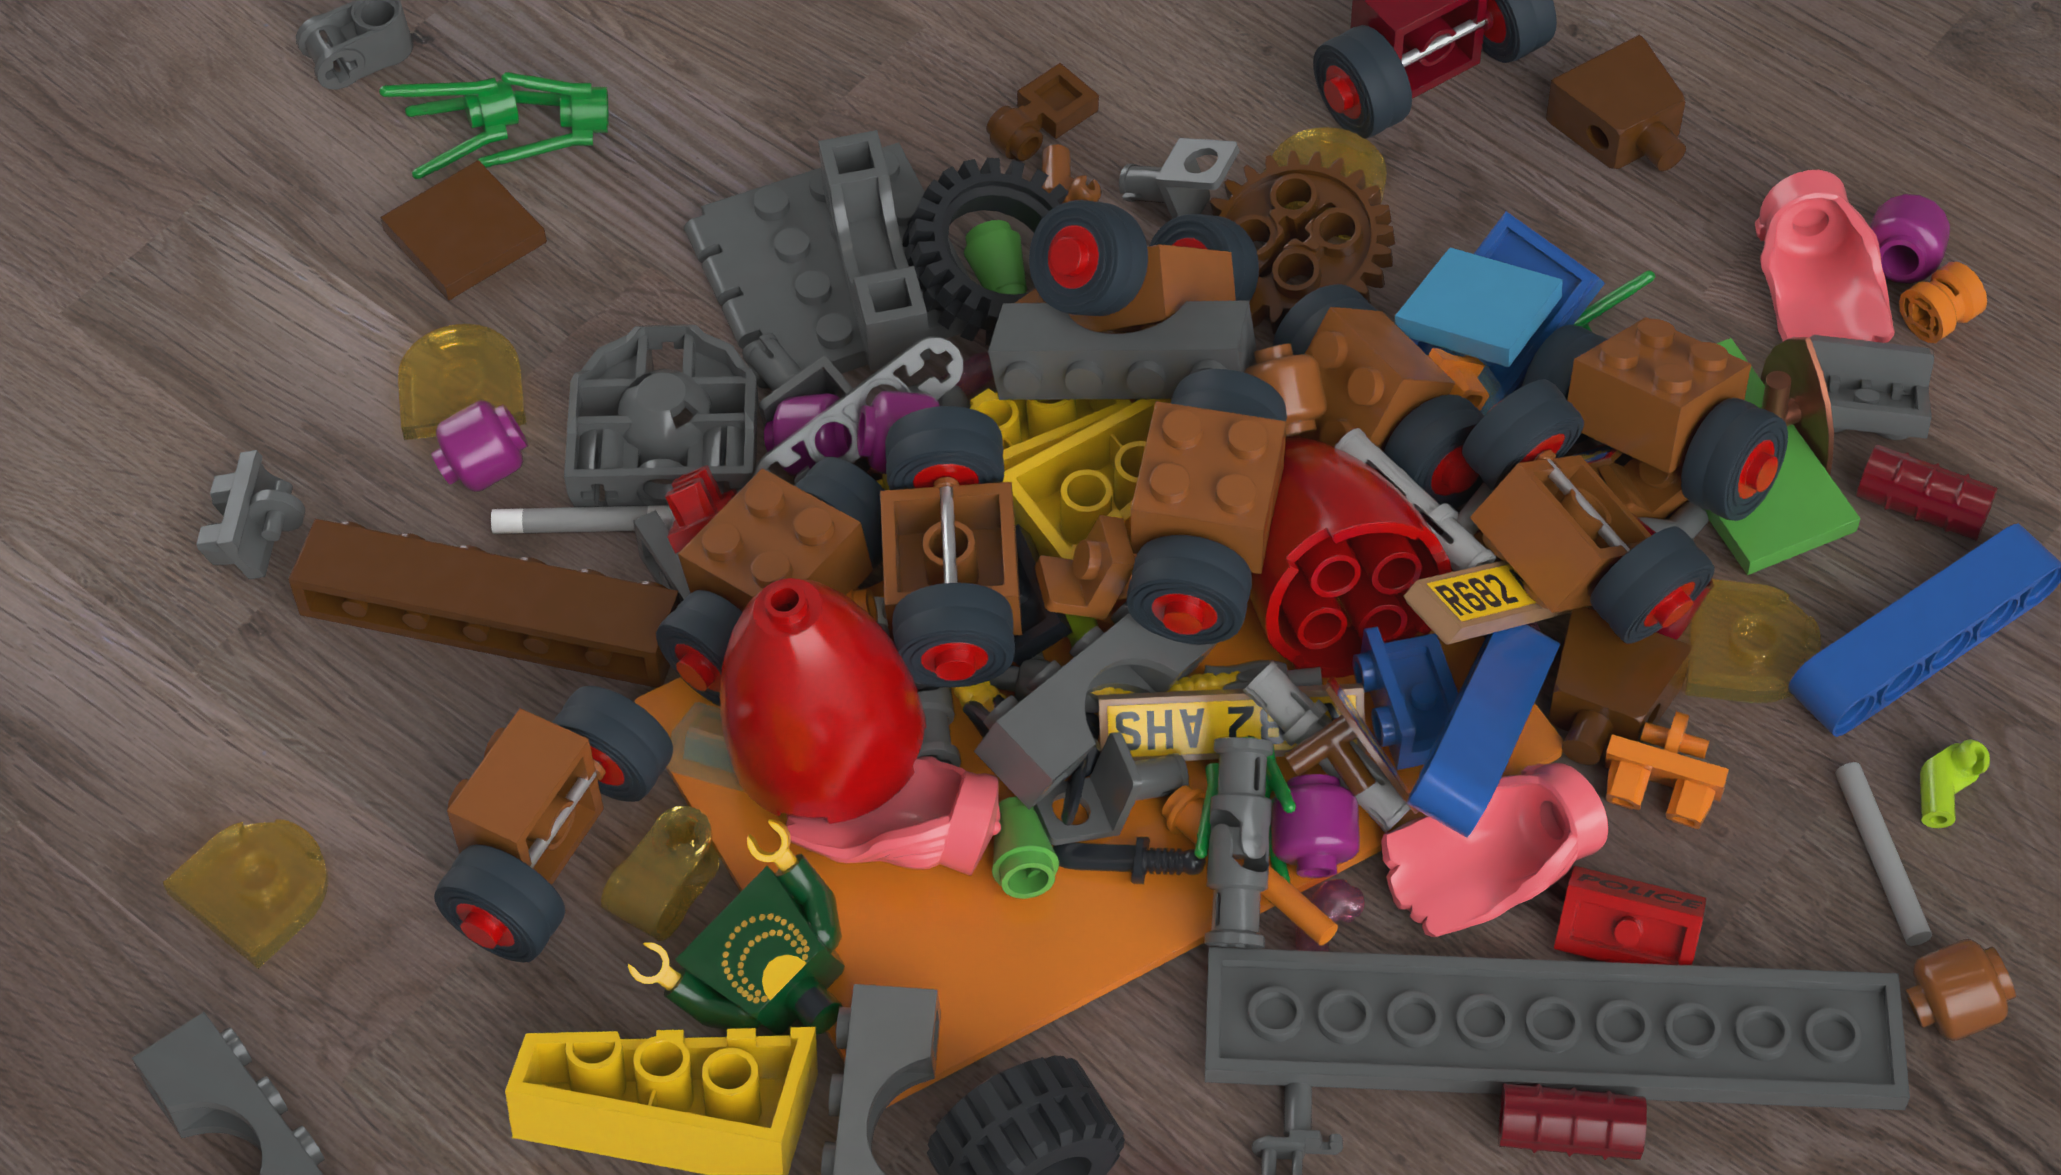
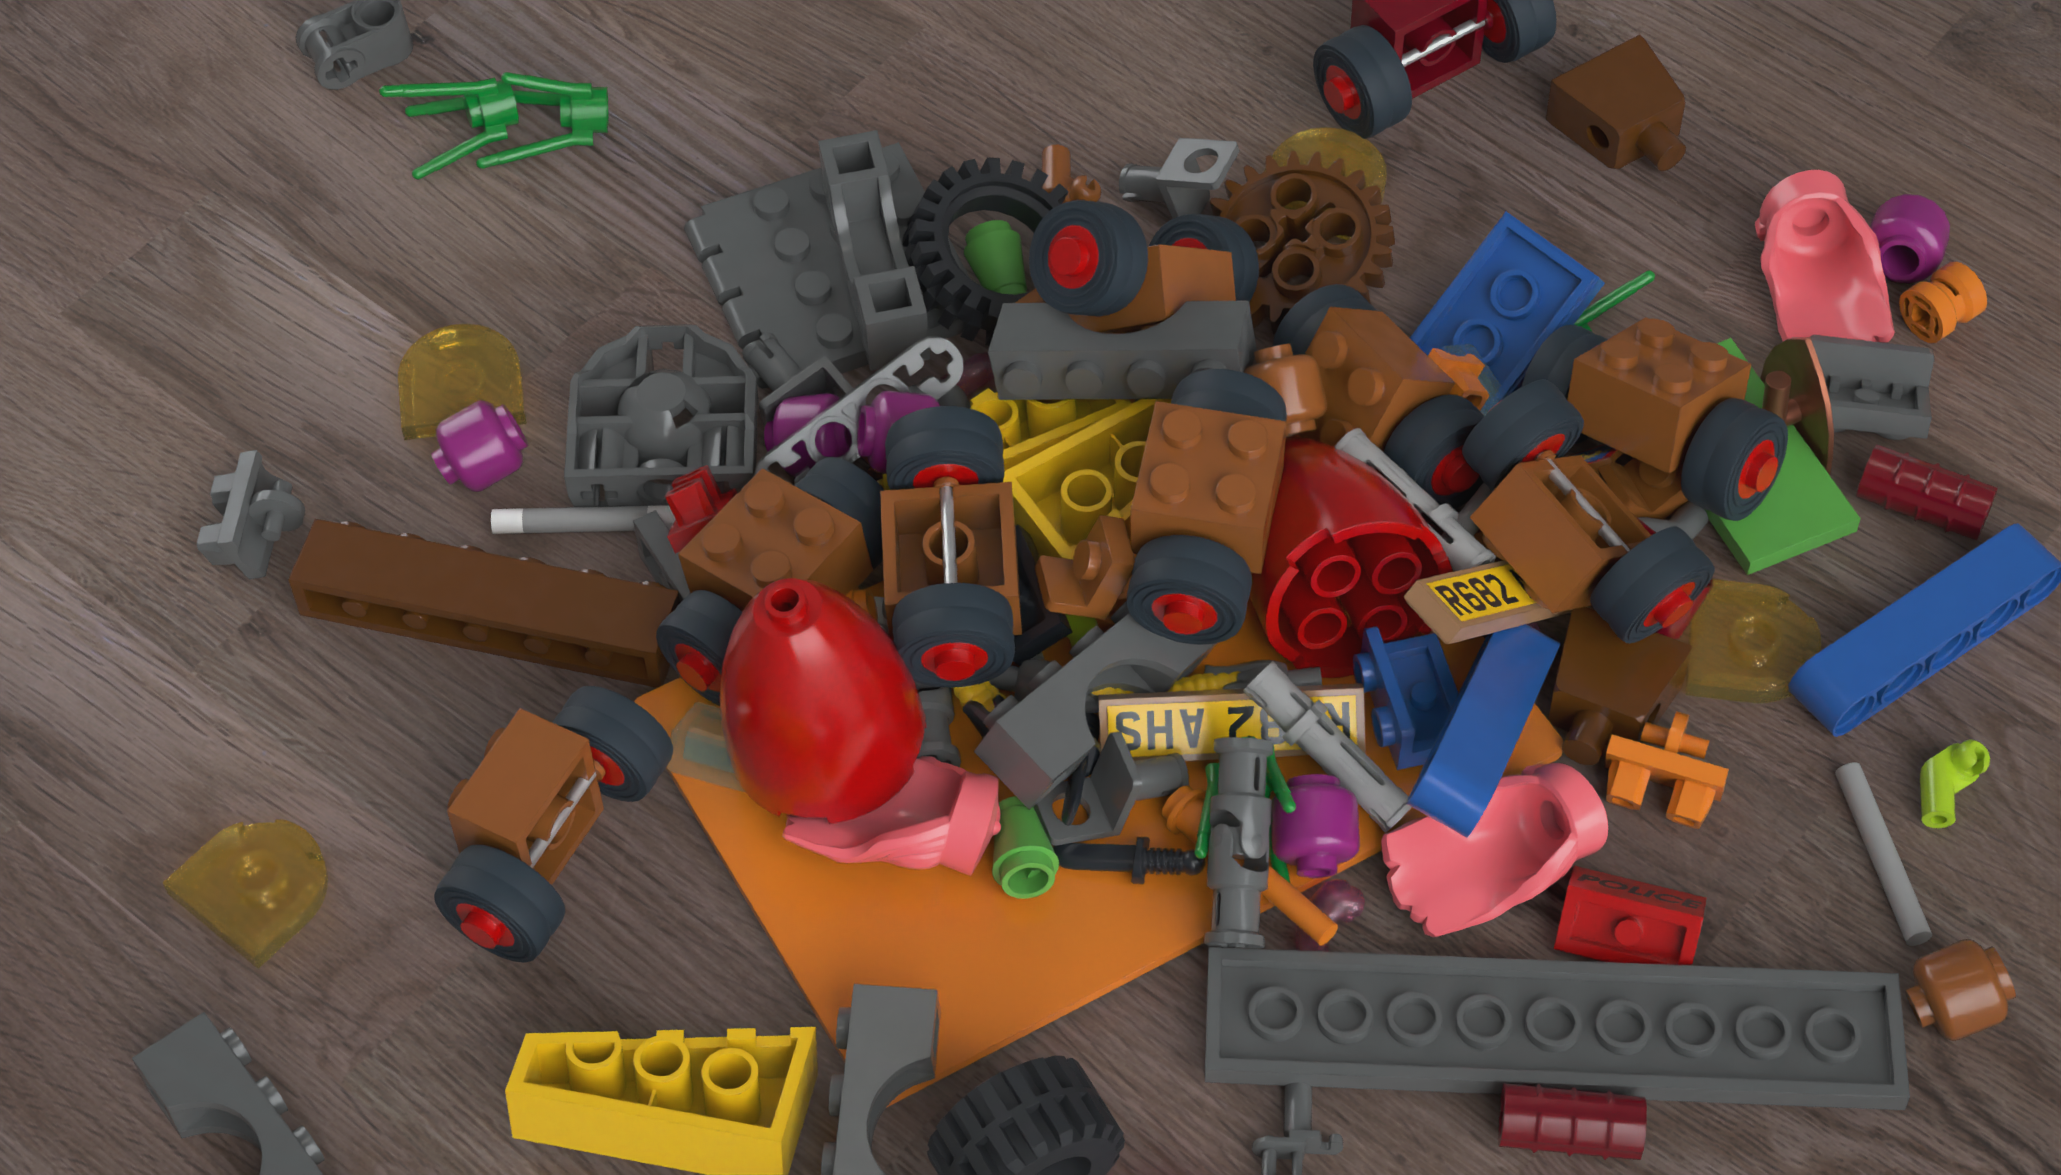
reddish brown tile [380,160,547,301] -> none
clear yellow piece [601,806,720,942] -> none
dark green torso [628,819,845,1035] -> none
reddish brown plate [986,63,1099,161] -> none
reddish brown shield [1284,676,1419,814] -> none
dark azure tile [1395,247,1563,367] -> none

